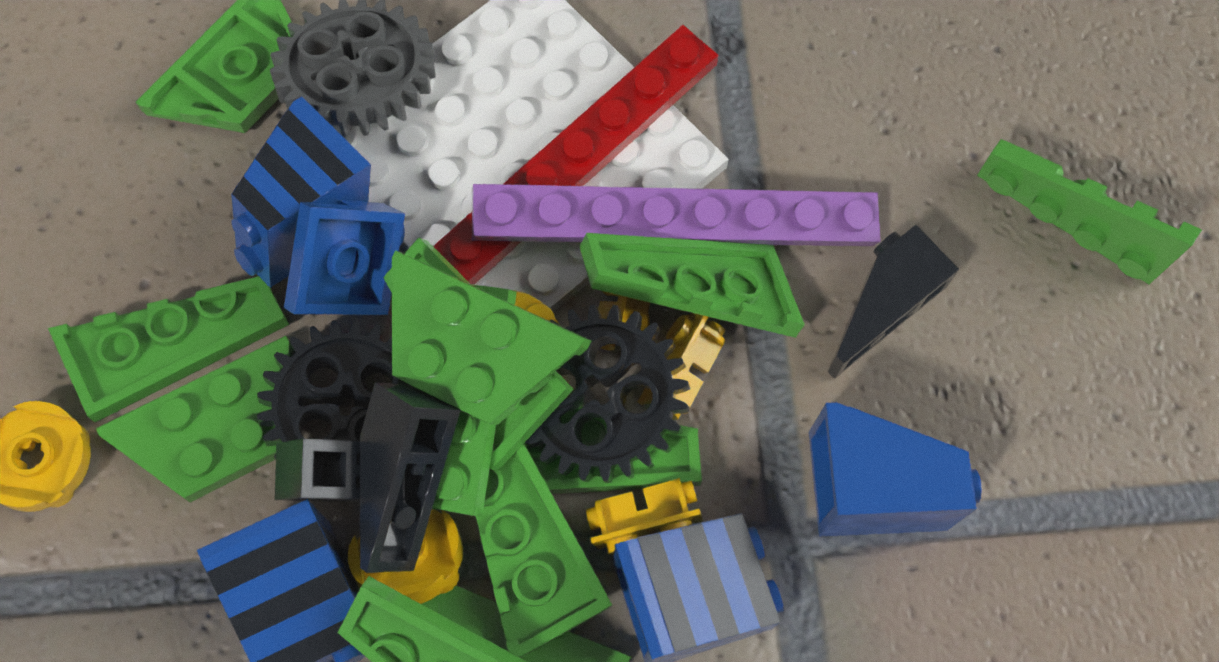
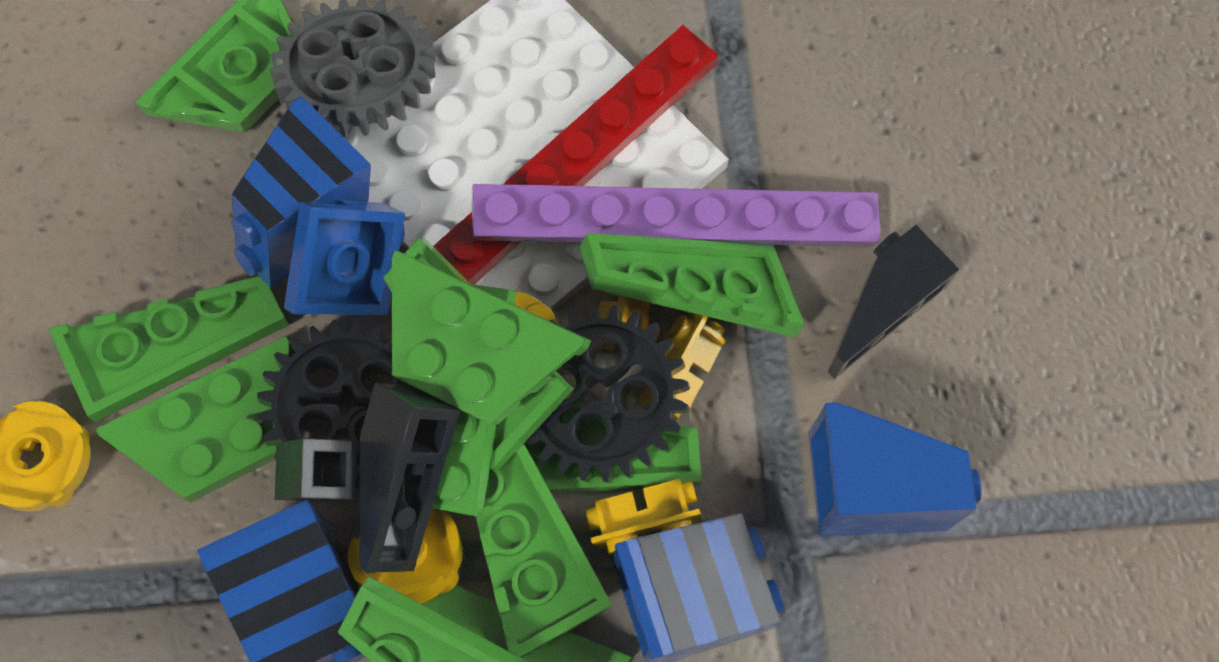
bright green wing [977,139,1202,285] -> none

